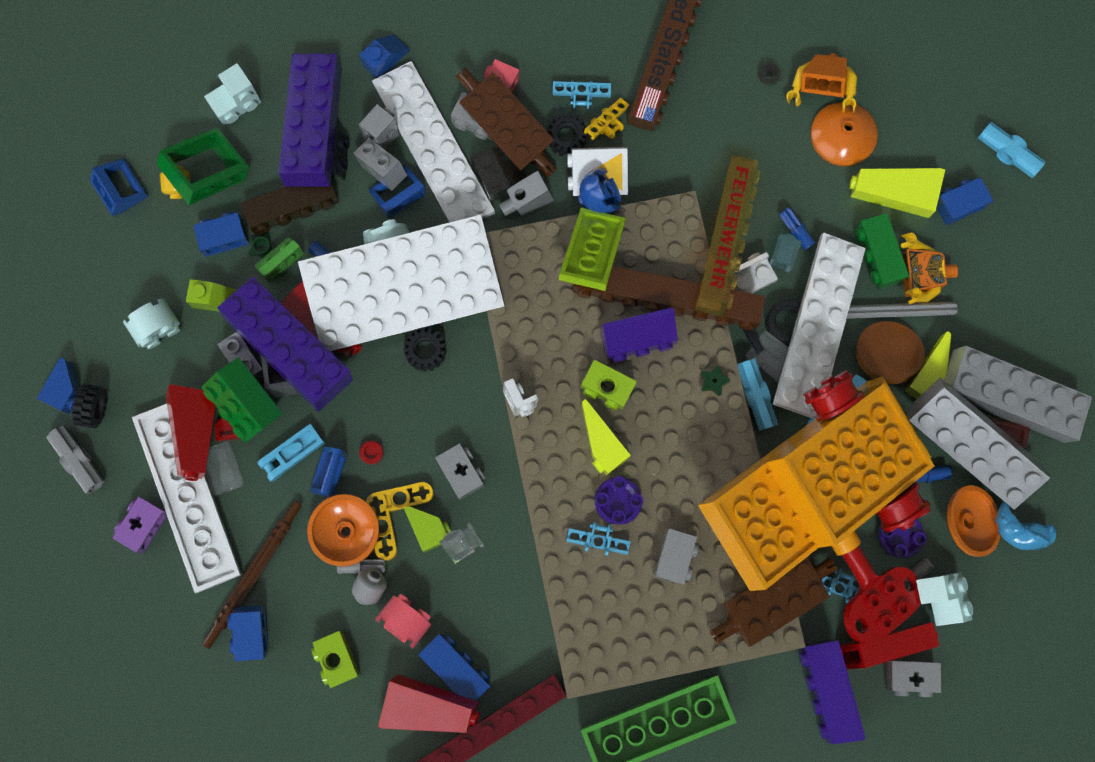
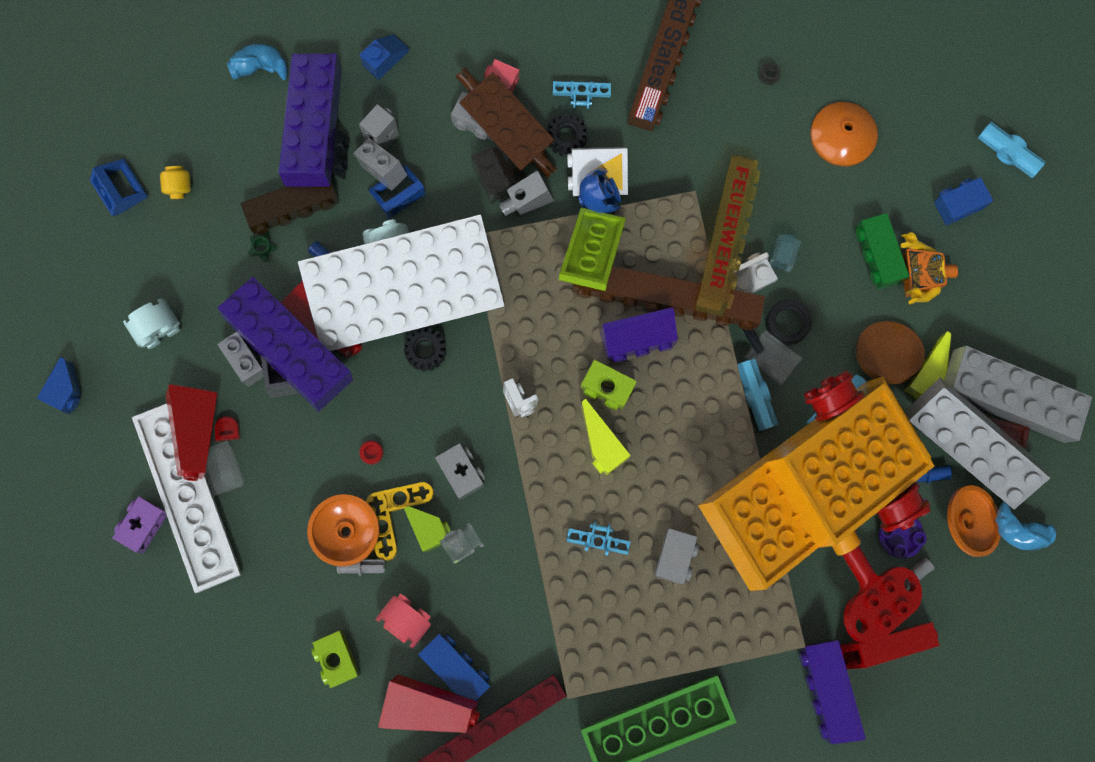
light grey piece [46,426,104,494] -> none
black tyre [72,384,107,429] -> none
green window [156,127,250,206] -> none
lime slope [186,279,237,312] -> none
blue brick [193,212,249,257] -> none
green brick [201,357,283,443] -> none
reddish brown axle [202,500,302,649] -> none
light aqua brick [204,63,261,126] -> none
blue brick [228,605,268,661] -> none
bright green bracket [255,237,304,283] -> none
medium azure plate [257,424,325,482] -> none
blue tile [309,447,348,498] -> none
light grey head [351,569,387,605] -> none
white plate [372,61,495,223] -> none
yellow piece [584,97,630,140] -> none
dark purple dish [594,476,643,525] -> none
dark green plate [700,366,730,396] -> none
reddish brown plate [710,557,837,647] -> none
white plate [773,233,866,419] -> none
blue axle [780,207,816,251] -> none
orange torso [786,53,857,113] -> none
medium azure piece [821,567,859,603] -> none
light grey axle [847,302,958,319] -> none
neon yellow slope [849,168,945,218] -> none
light grey brick [886,660,941,697] -> none
light aqua brick [916,572,973,626] -> none
none -> dark azure animal [227,44,287,80]

